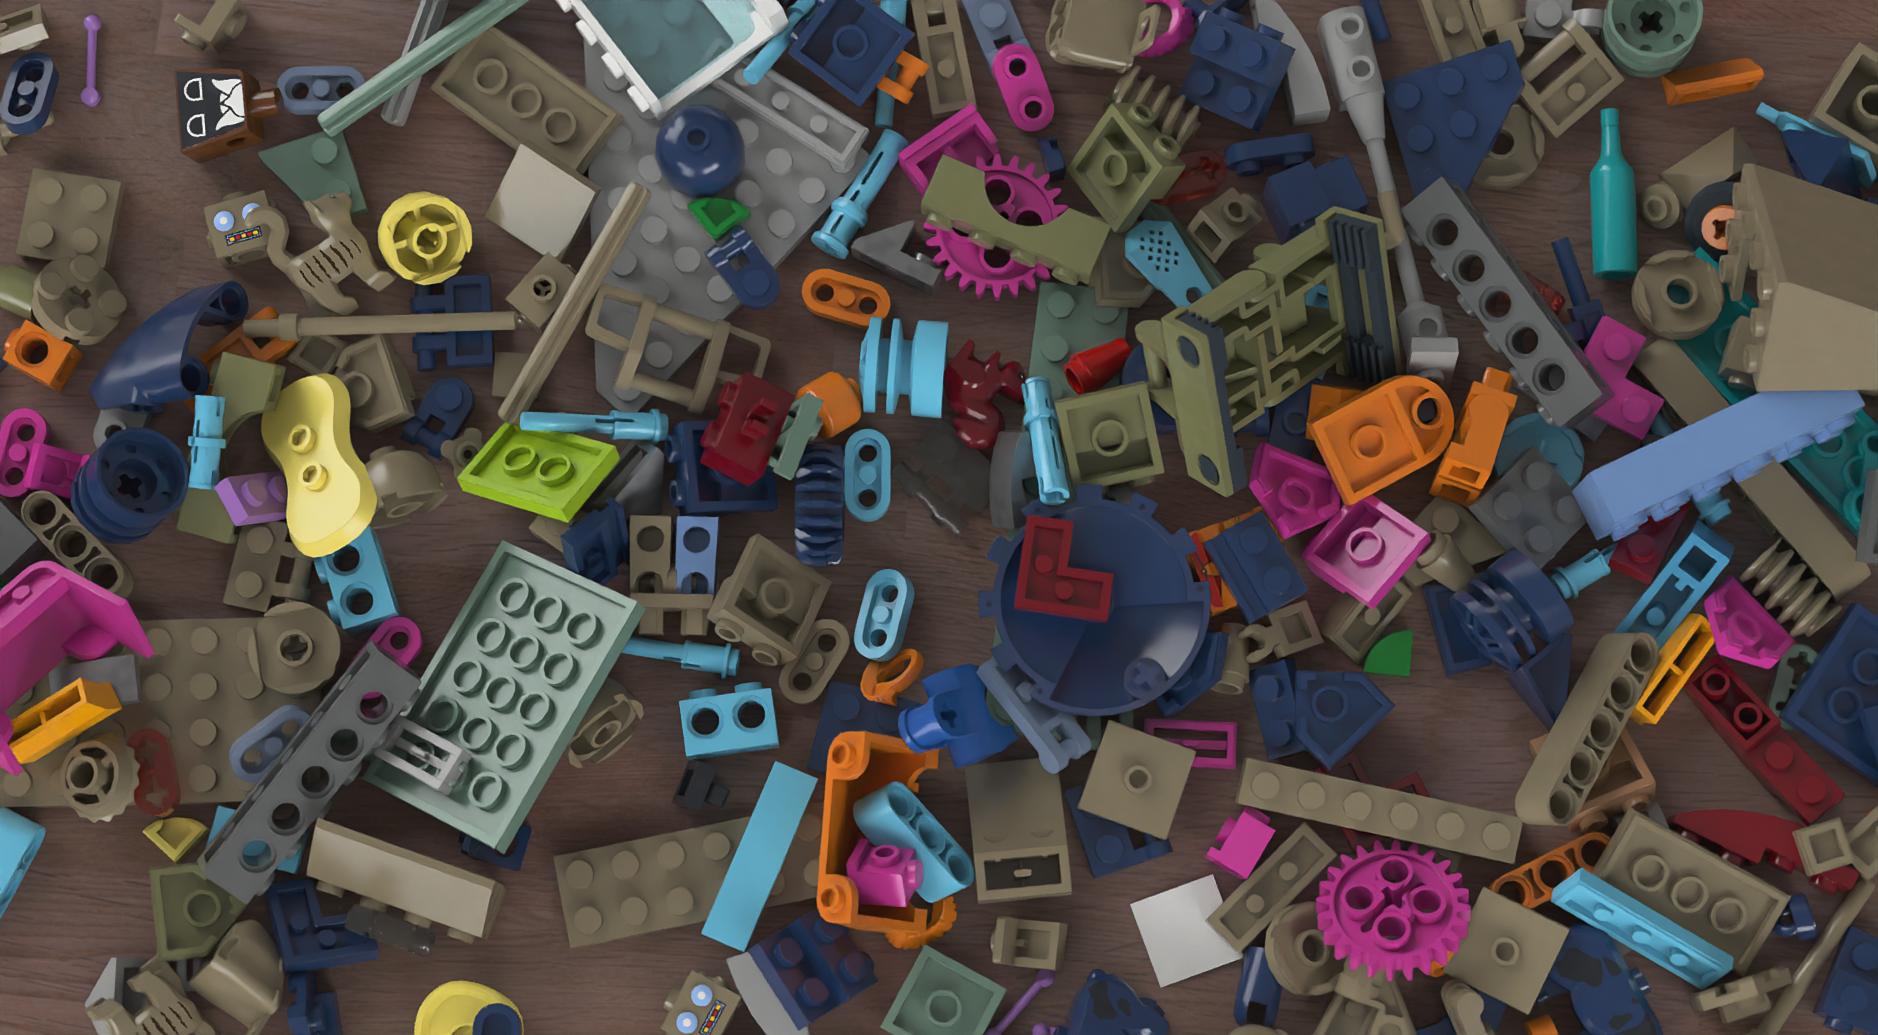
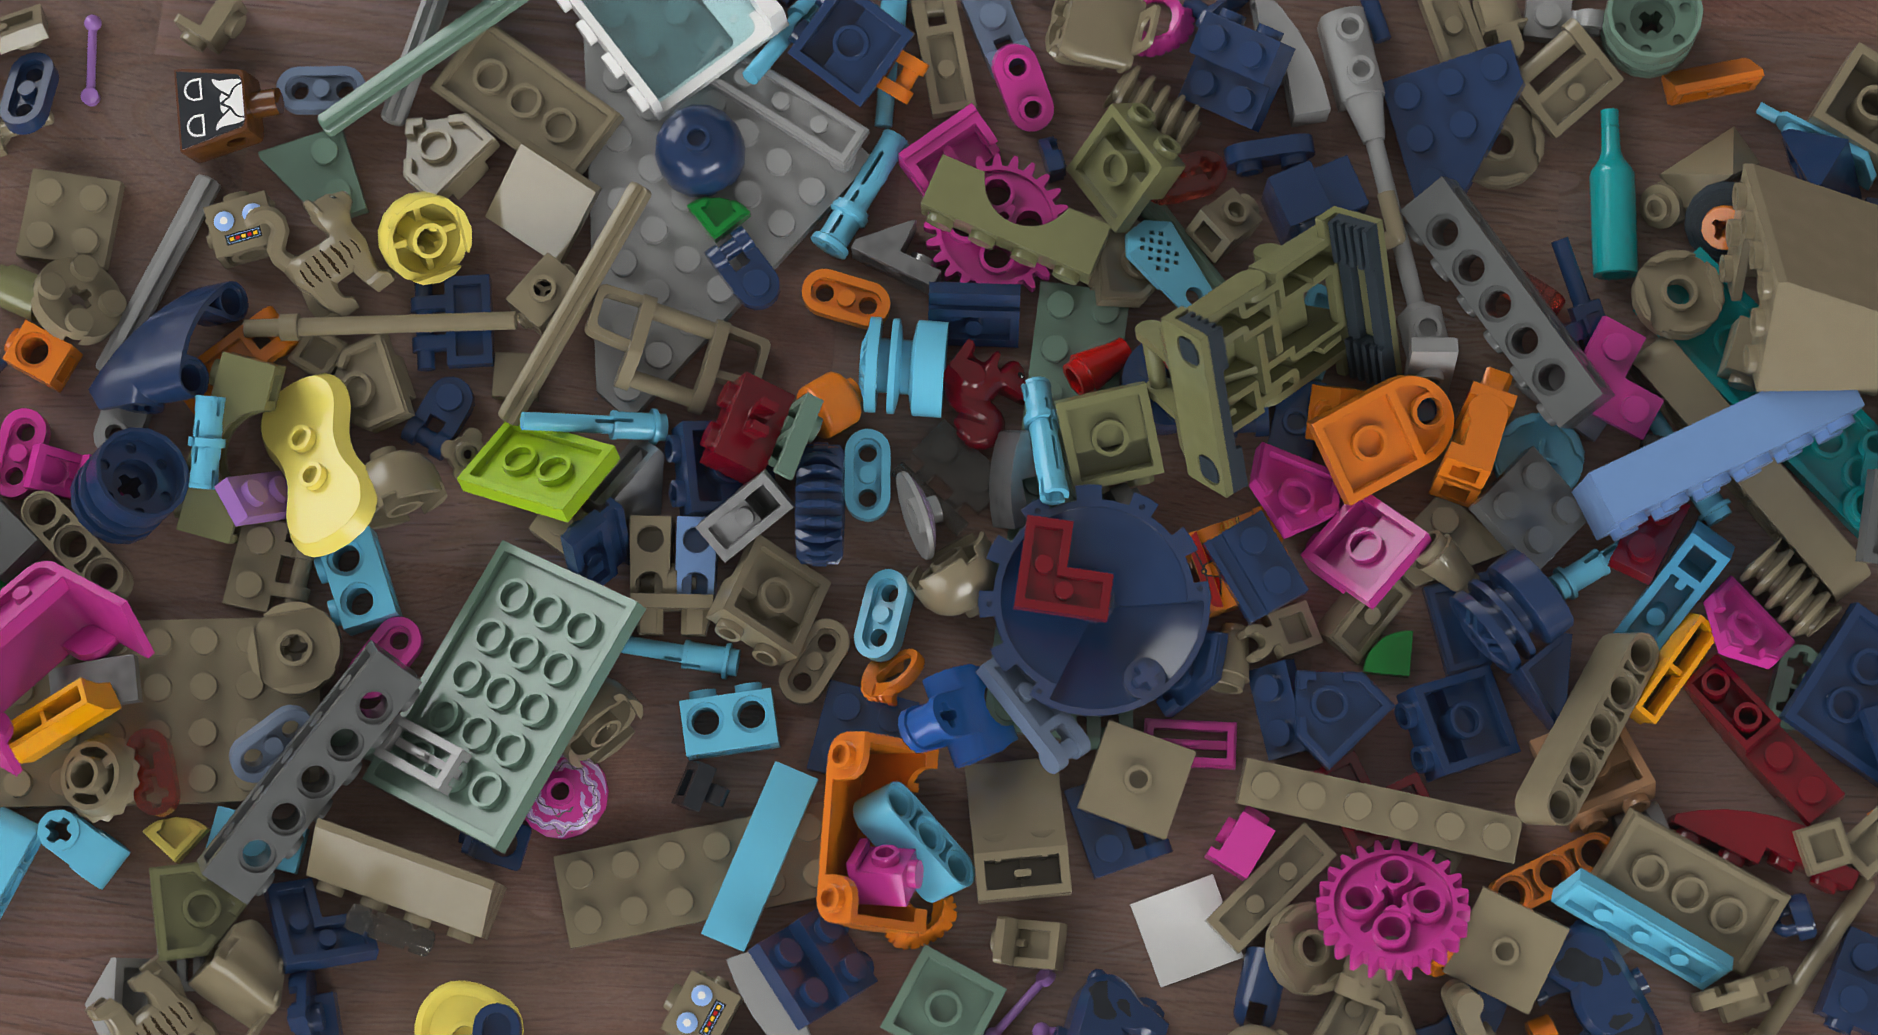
none -> medium azure piece [37,810,131,890]
none -> light grey axle [96,174,221,371]
none -> dark tan plate [403,113,500,201]
none -> dish [525,755,609,840]
none -> flat silver slope [695,469,795,562]
none -> light grey dish [896,471,943,560]
none -> dark tan cylinder [907,531,999,618]
none -> dark blue plate [928,281,1021,348]
none -> dark blue plate [1394,665,1521,783]

